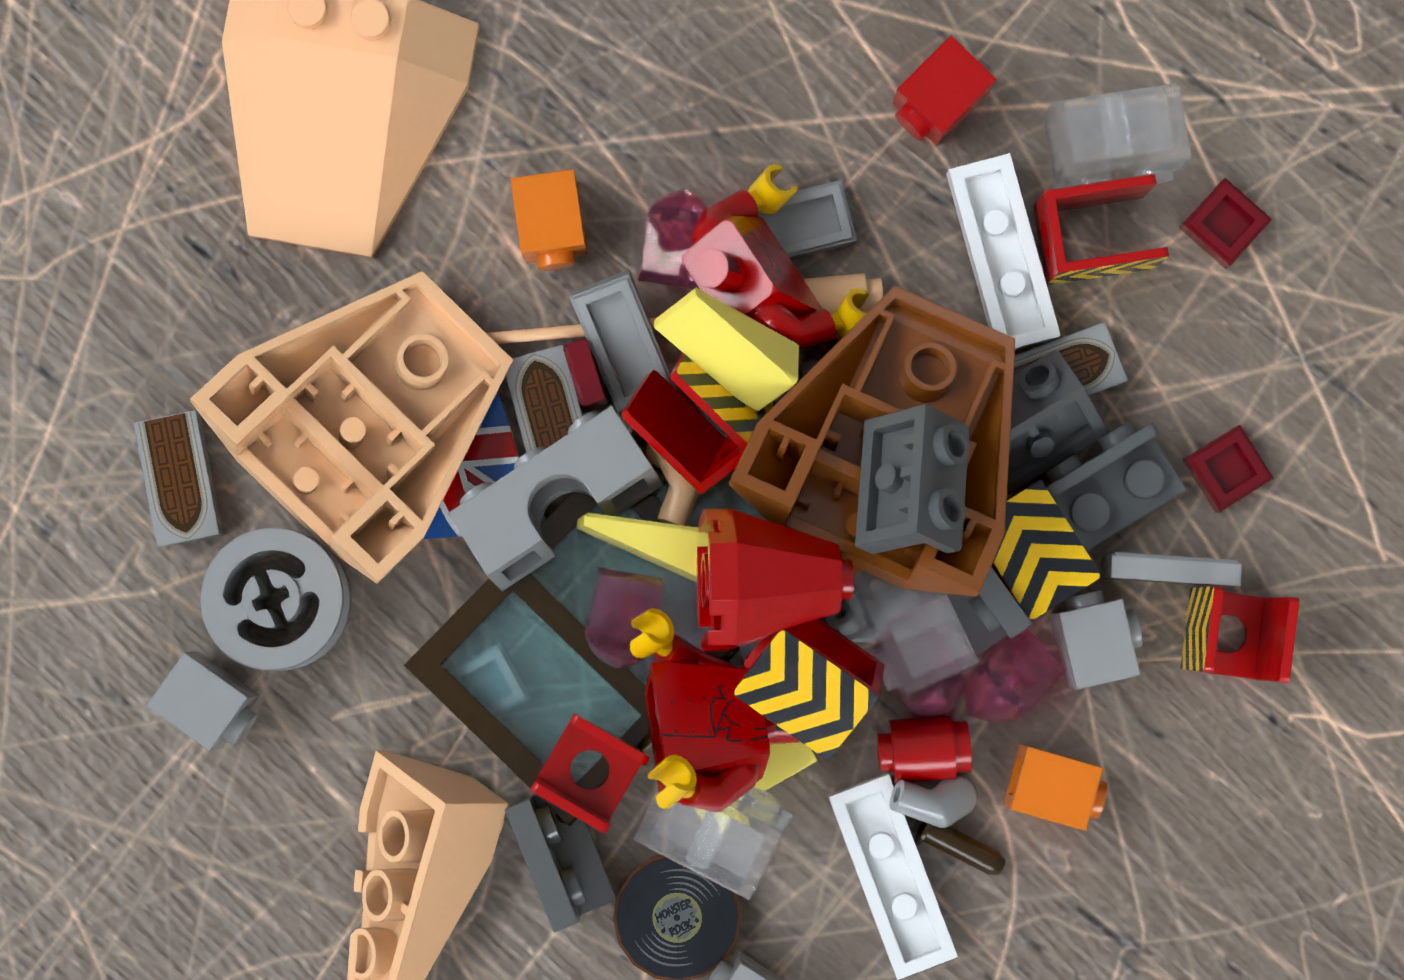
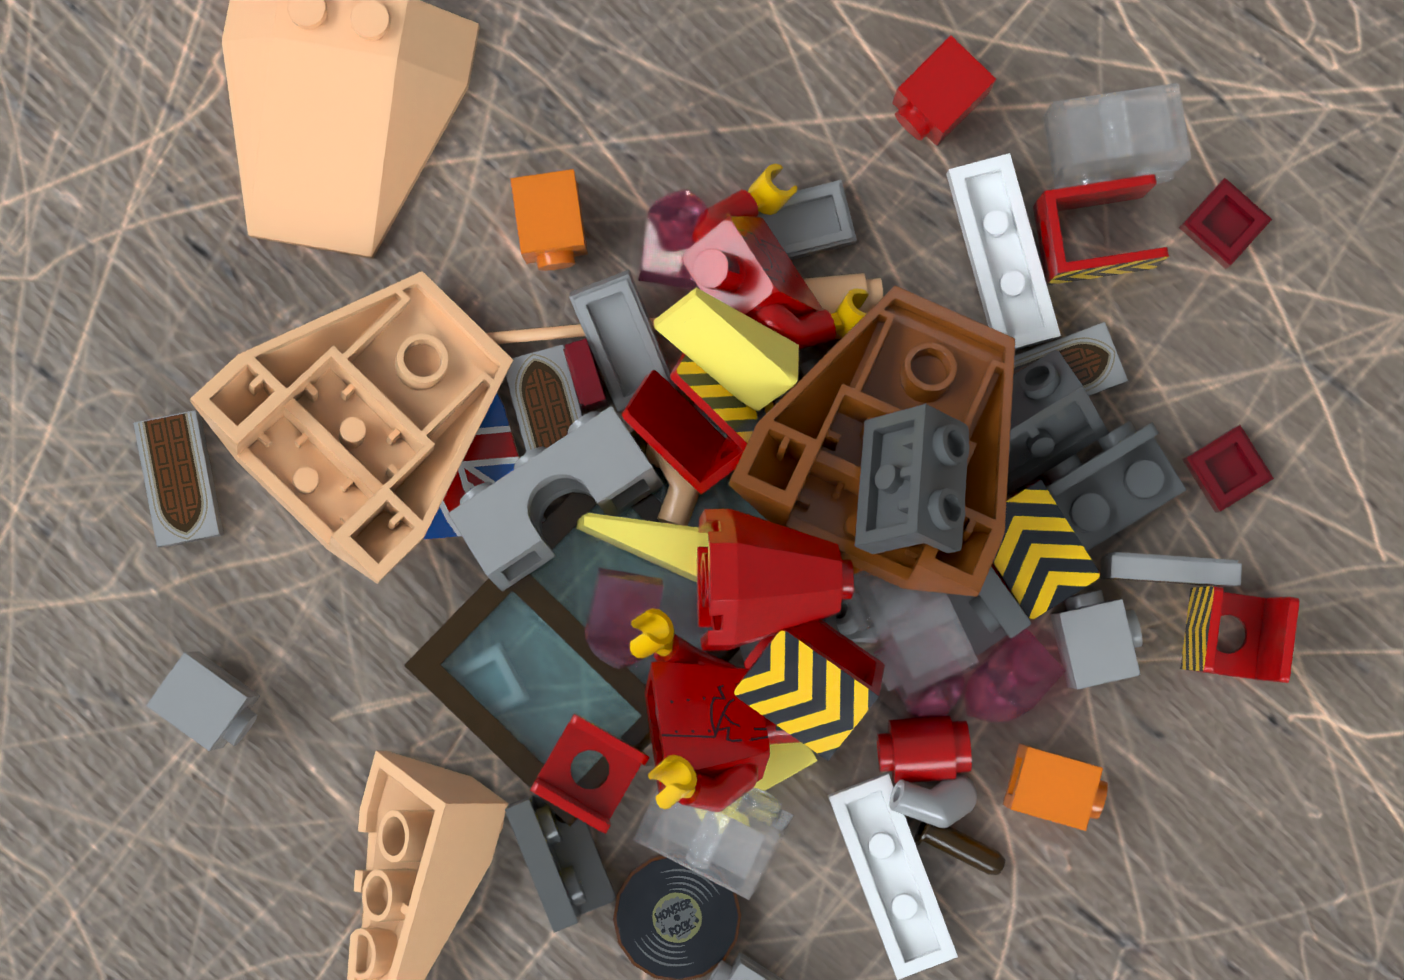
light grey wheel [200,528,352,671] -> none

